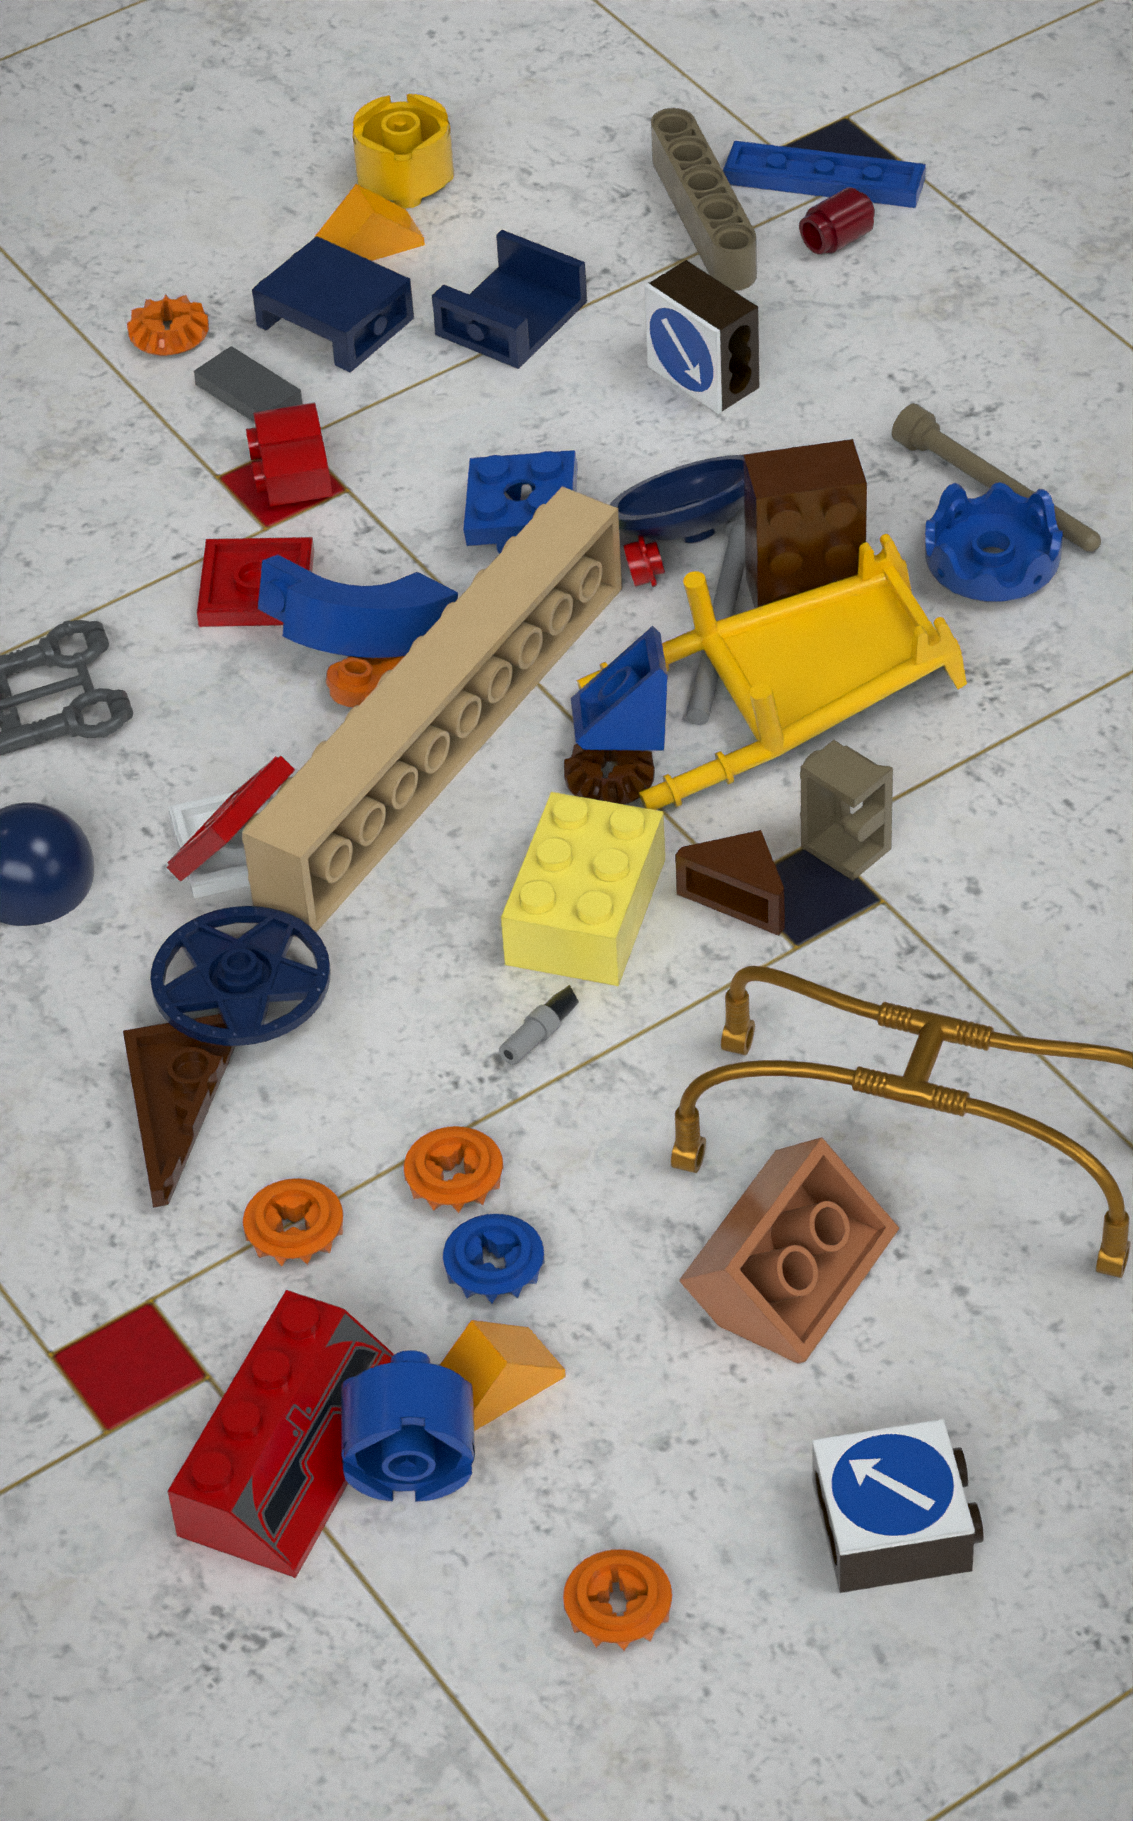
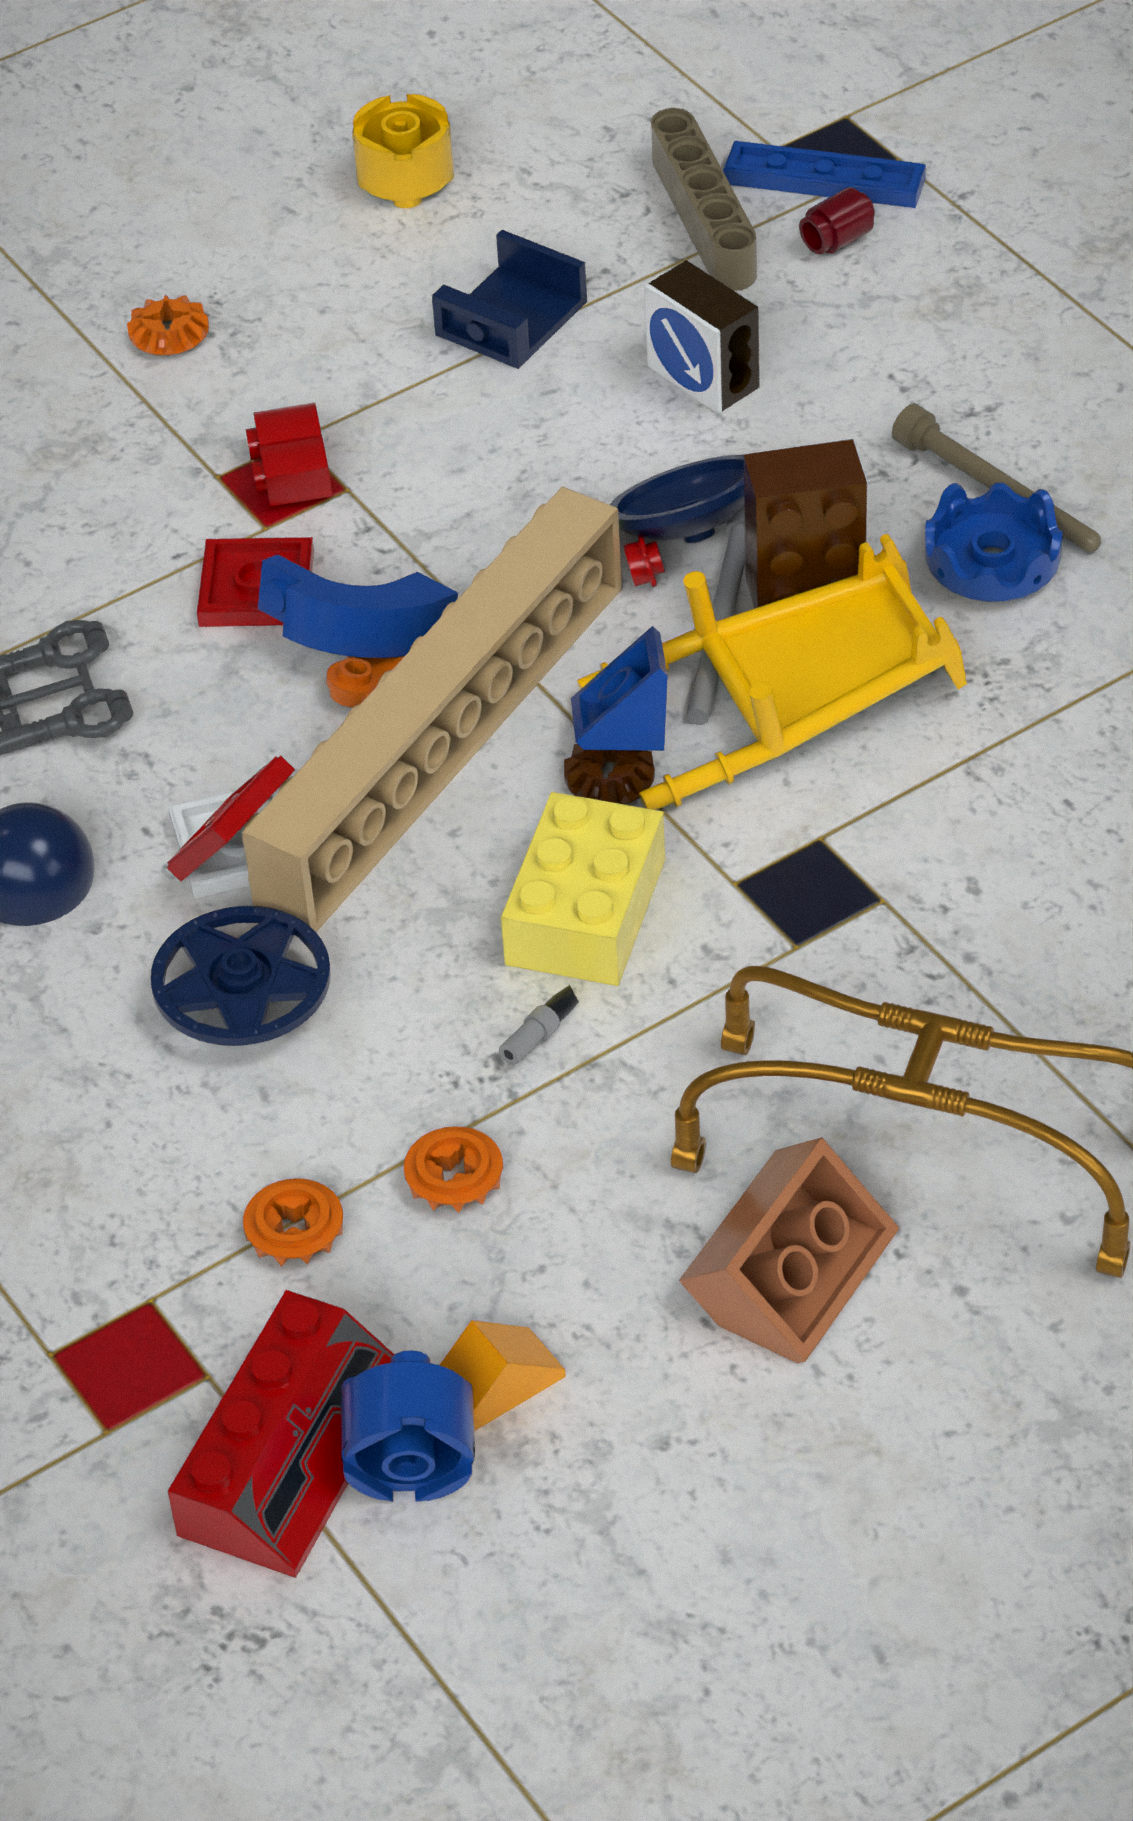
reddish brown wing [123,1014,235,1208] -> none
dark grey tile [194,346,303,423] -> none
dark blue panel [252,236,414,373] -> none
light orange slope [314,184,425,261] -> none
blue gear [443,1214,545,1304] -> none
blue piece [463,450,578,554] -> none
orange gear [563,1549,672,1651] -> none
reddish brown slope [675,830,785,936] -> none
dark tan window [800,740,893,881] -> none
piece [812,1419,984,1593] -> none

